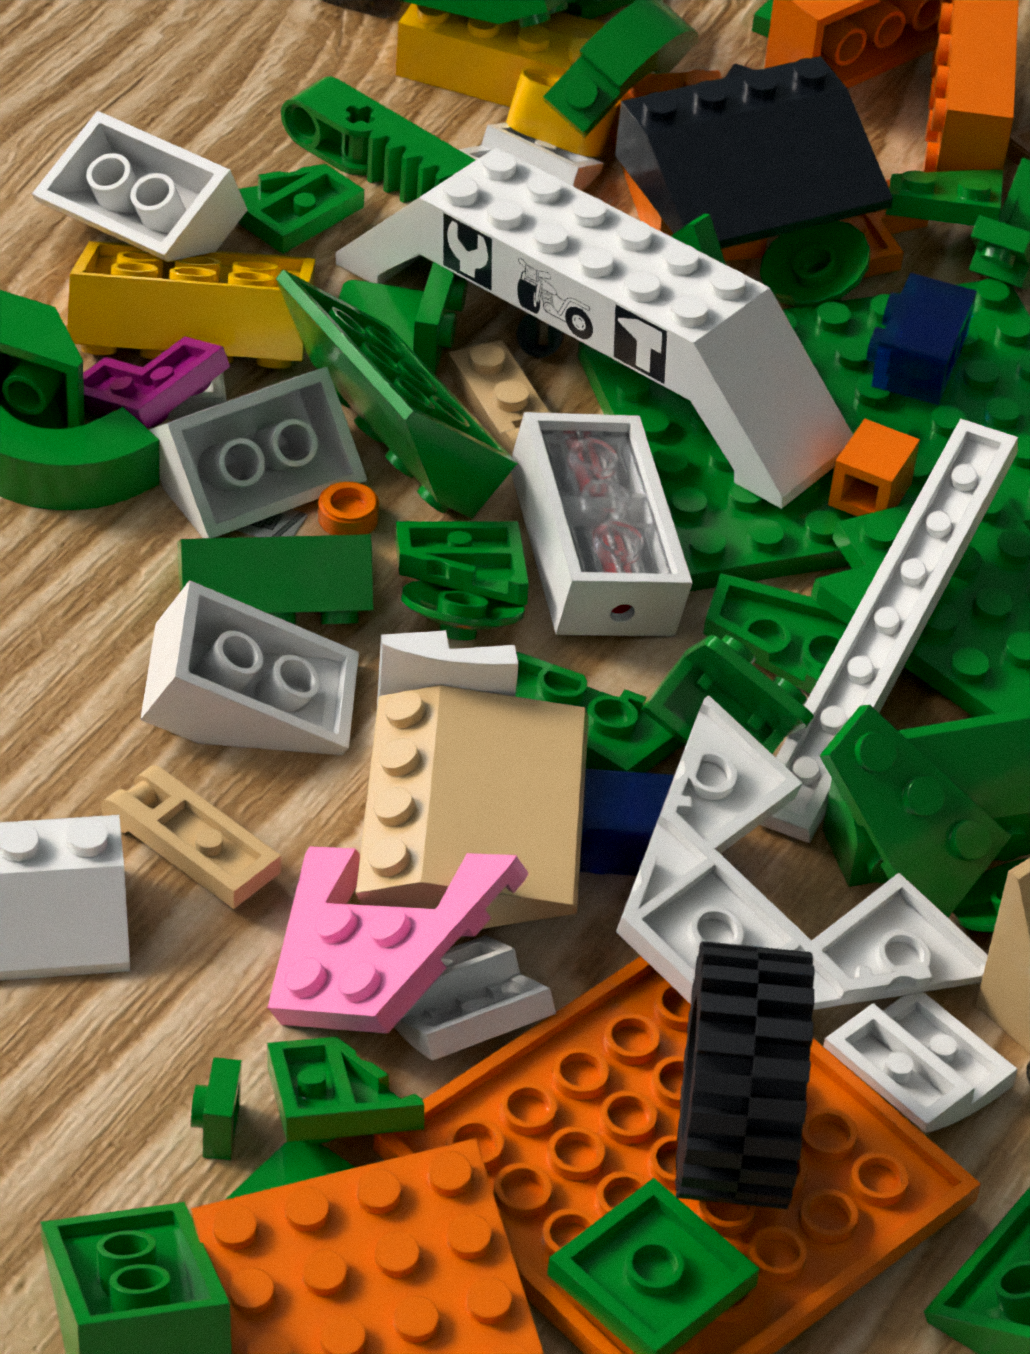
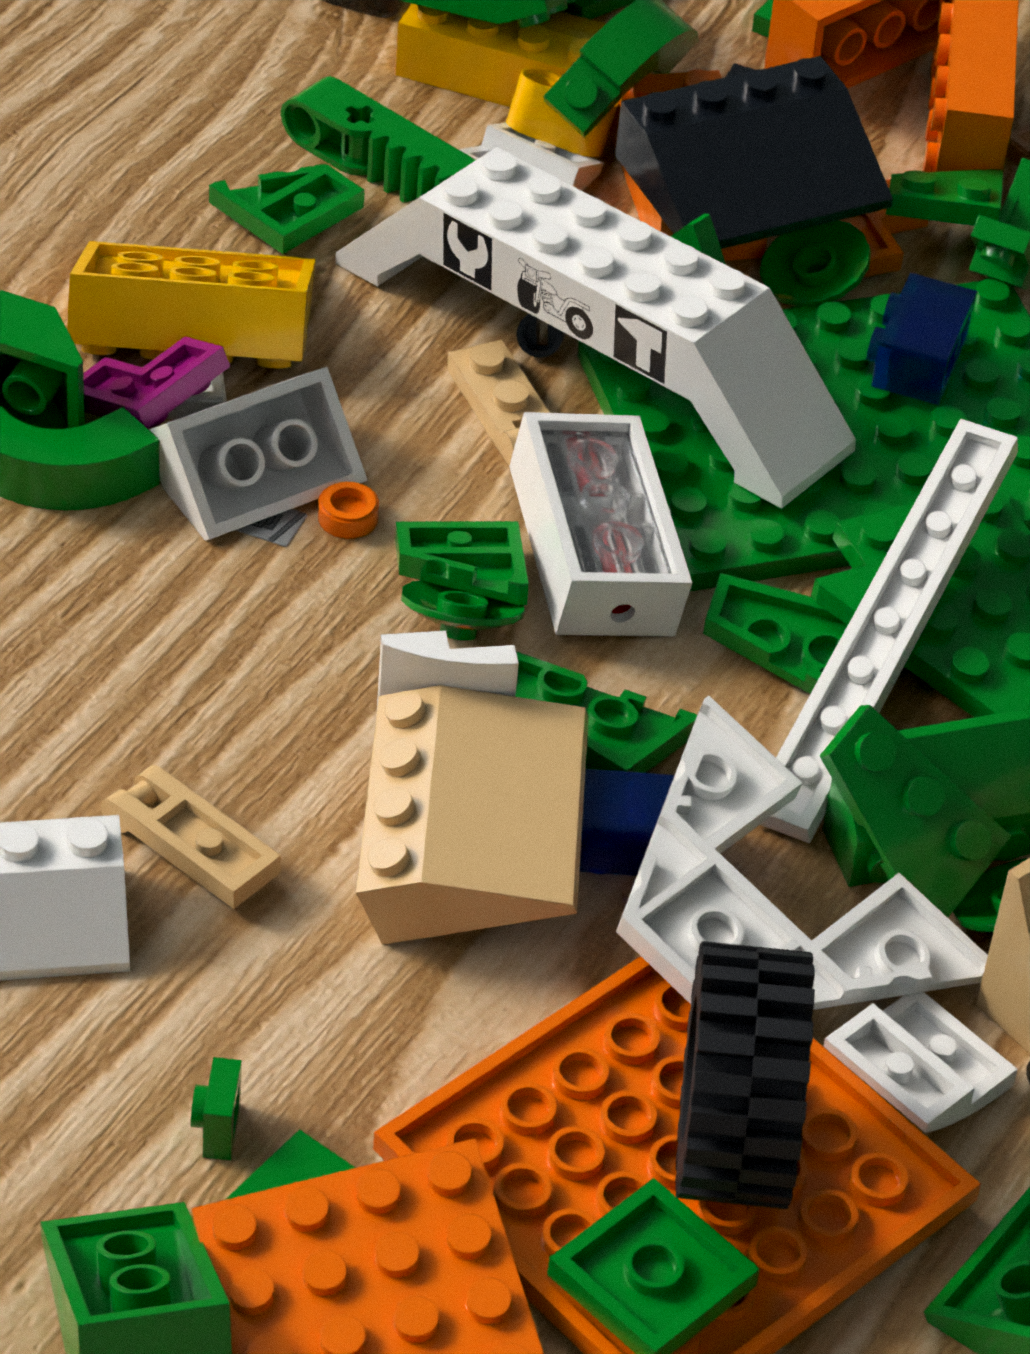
white slope [32,111,248,262] -> none
white slope [140,580,359,755] -> none
green slope [177,534,373,625] -> none
bright pink wing [267,847,529,1034] -> none
green wing [267,1037,424,1144] -> none
green slope [276,269,518,519] -> none
green bracket [338,262,468,375] -> none
white slope [394,935,556,1061] -> none
green bracket [641,635,814,754] -> none
orange brick [828,418,920,516] -> none

